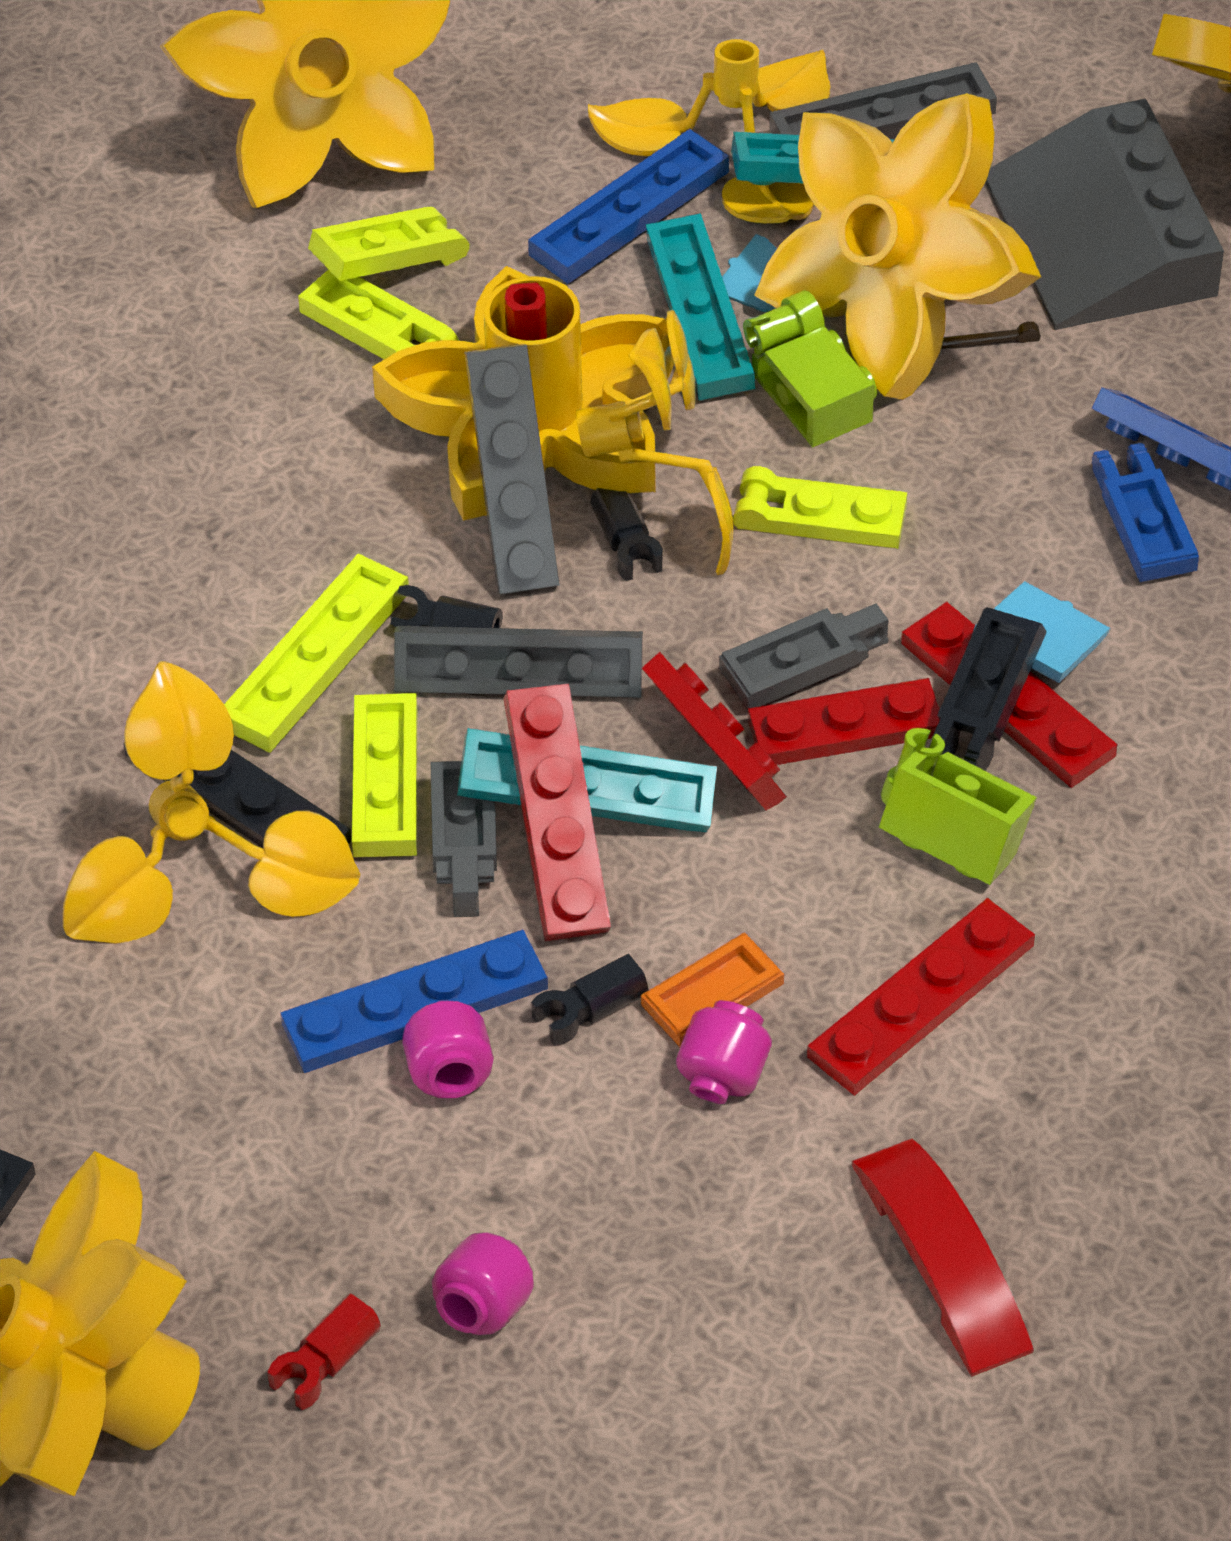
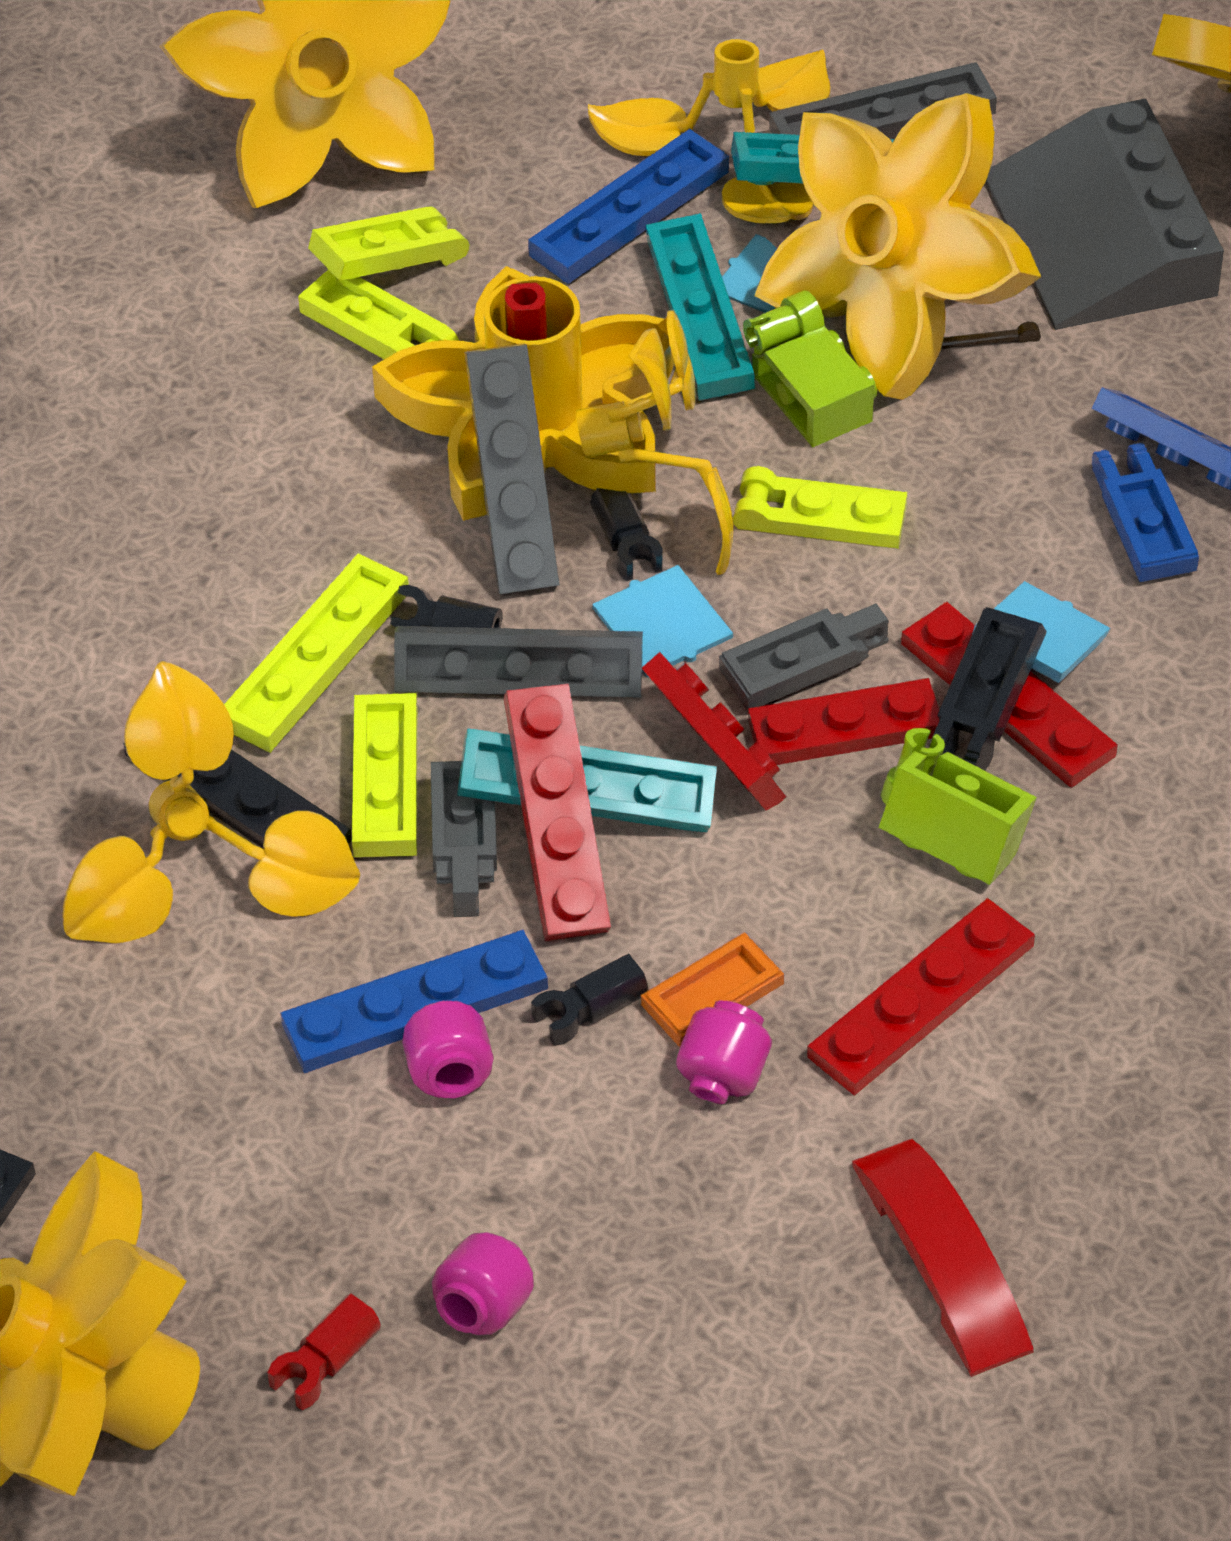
none -> medium azure piece [592,565,733,678]

